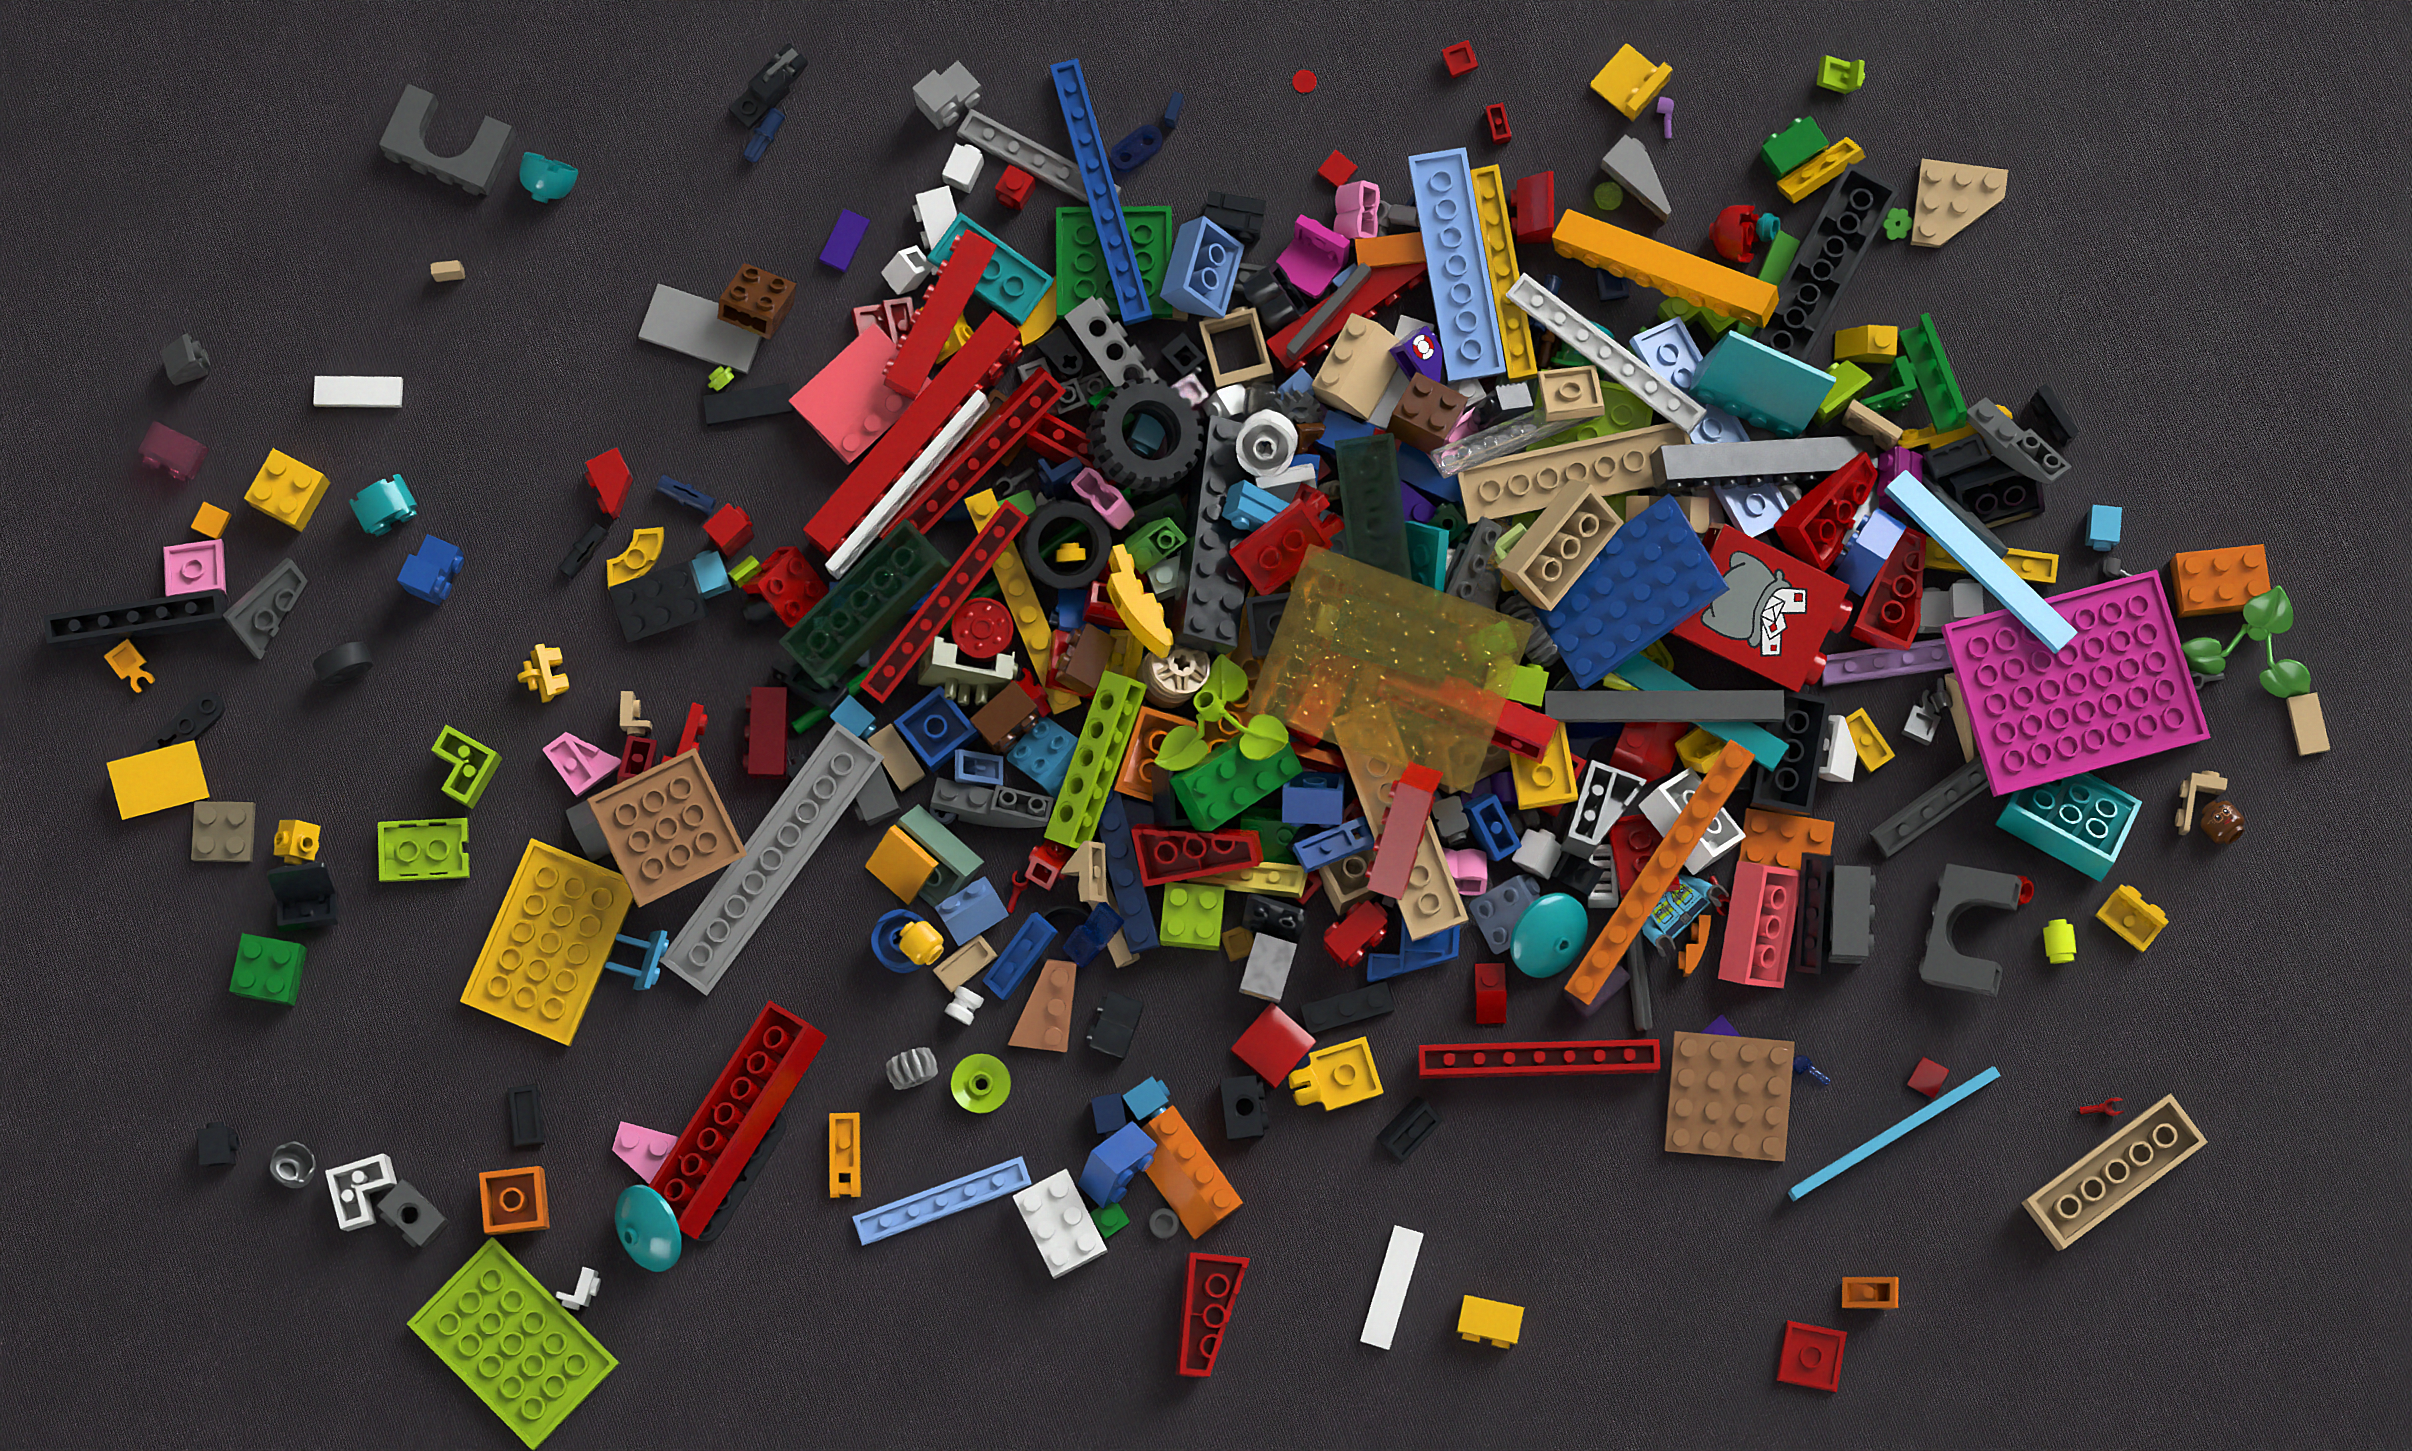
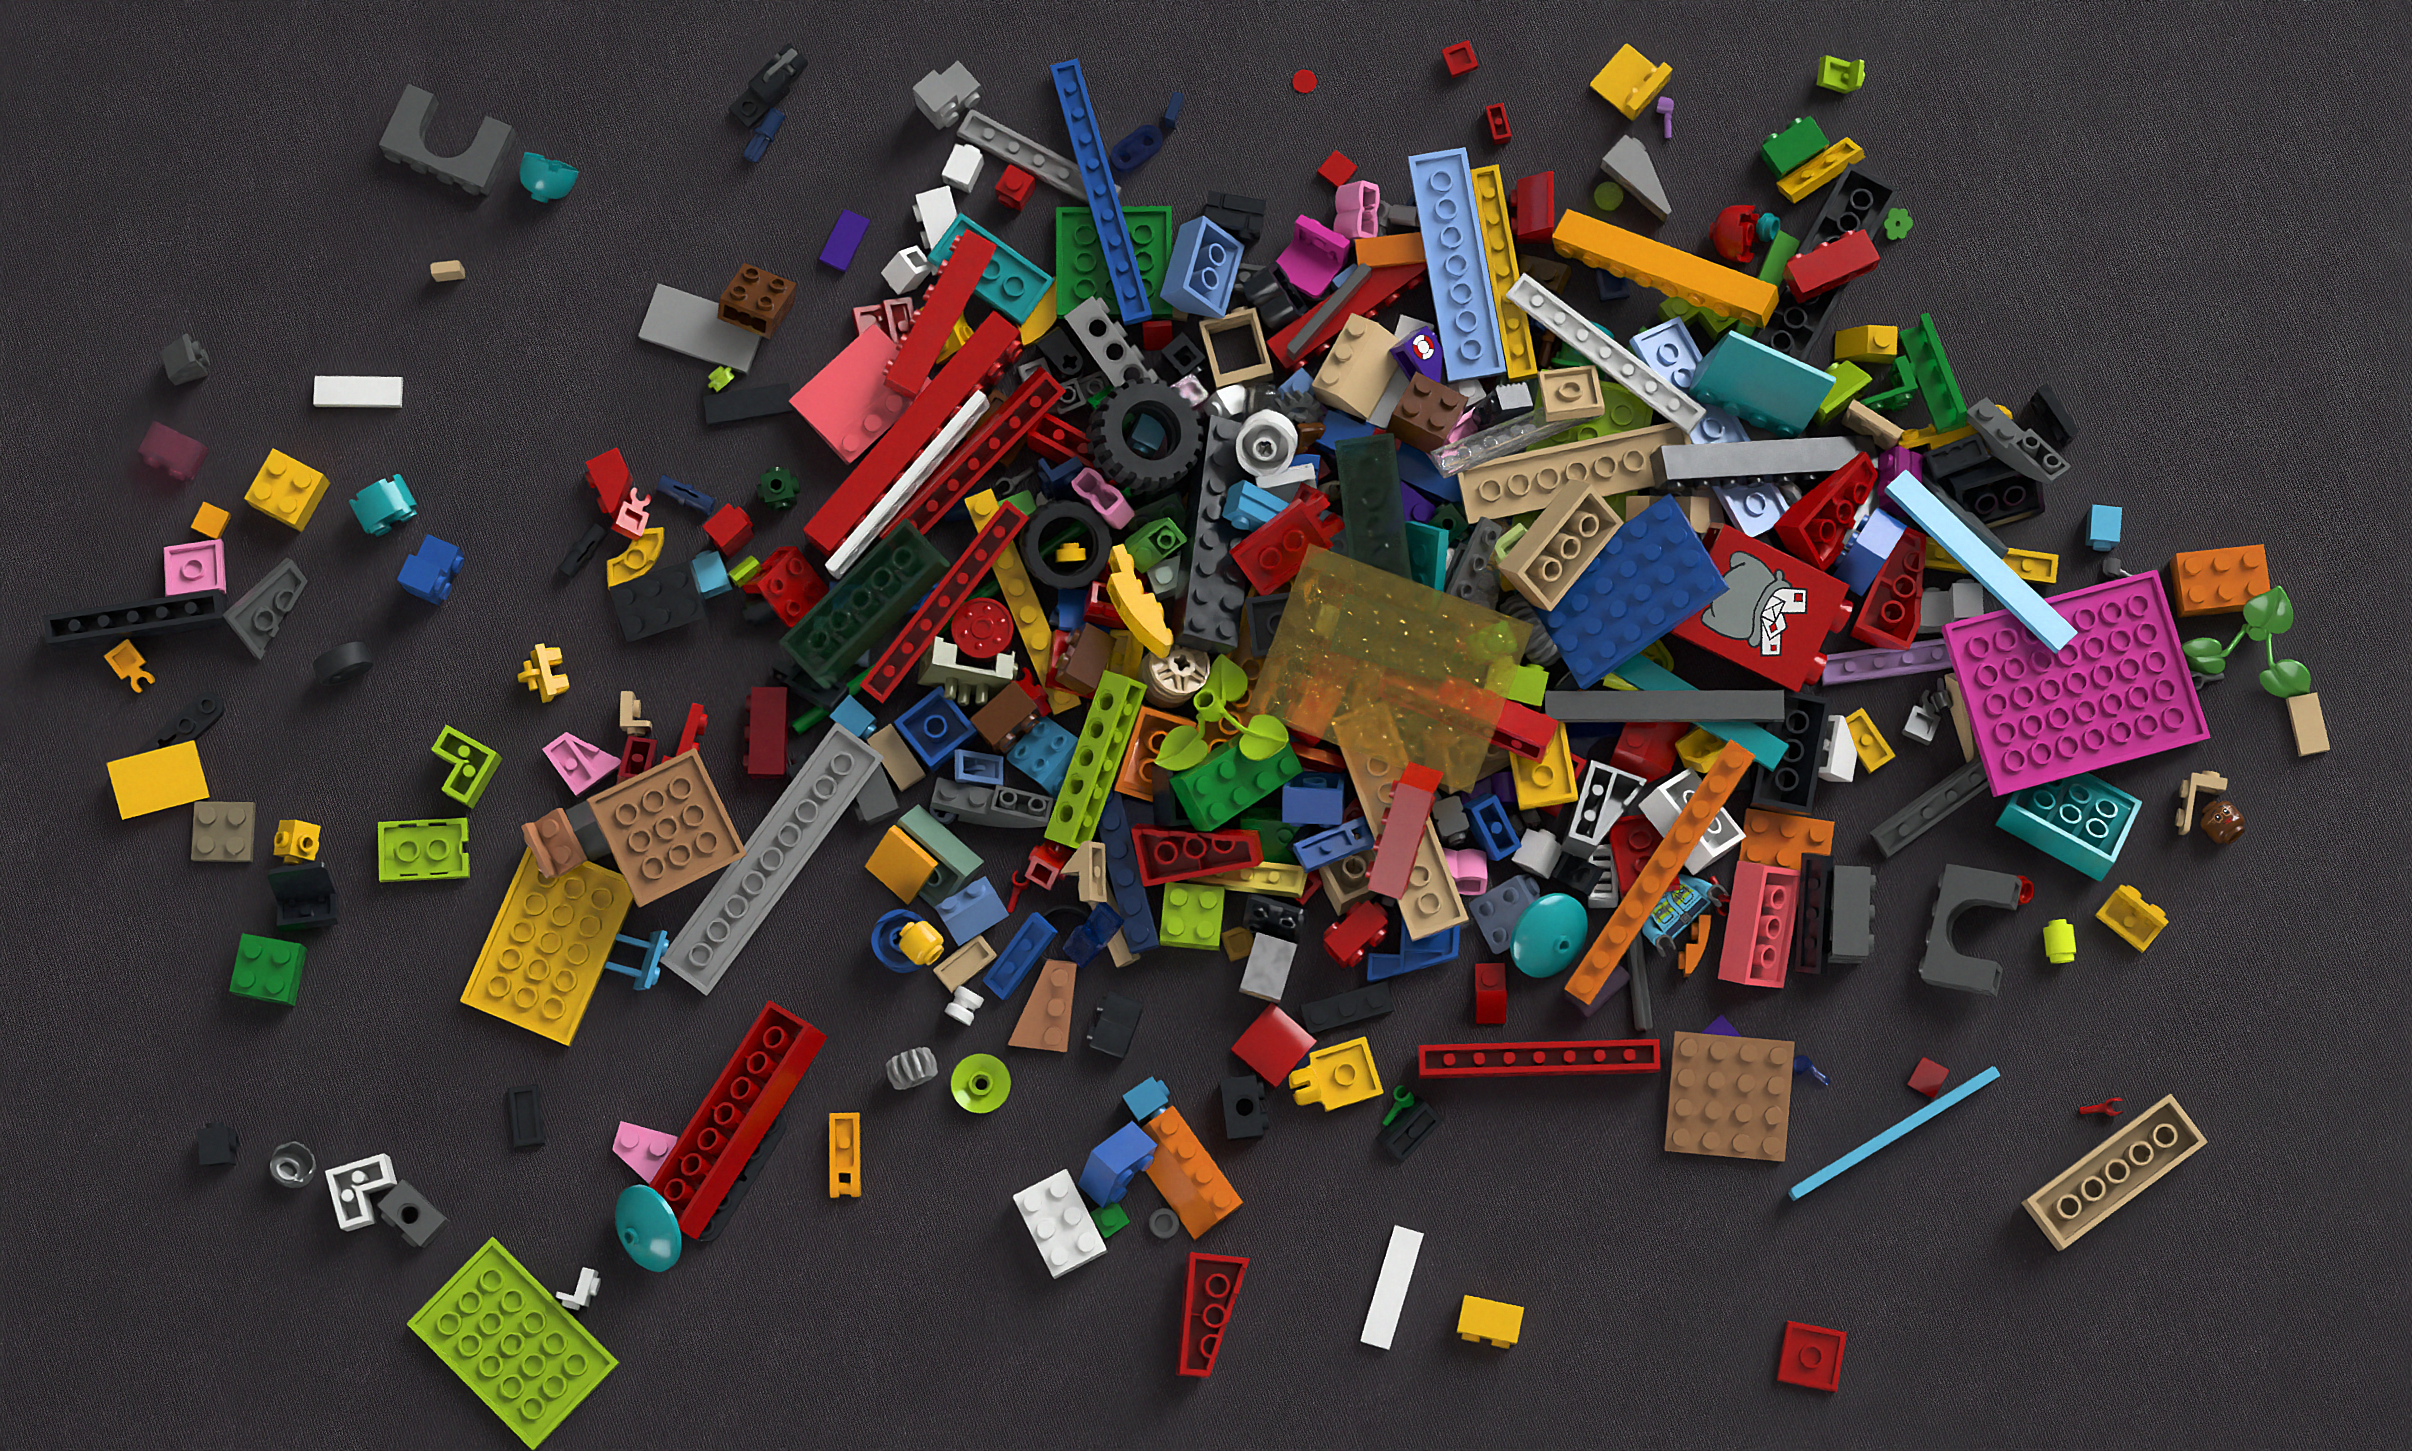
orange brick [479,1166,550,1236] -> none
light blue tile [852,1156,1032,1246] -> none
dark blue brick [1091,1093,1127,1140] -> none
orange slope [1842,1277,1898,1310] -> none
tan plate [1910,159,2008,248] -> none
none -> nougat bracket [521,808,587,878]
none -> plate [611,487,651,542]
none -> dark green brick [756,467,800,511]
none -> red slope [1143,320,1173,351]
none -> green hand [1382,1085,1414,1126]
none -> dark brown plate [1517,253,1572,296]
none -> red brick [1782,229,1881,304]

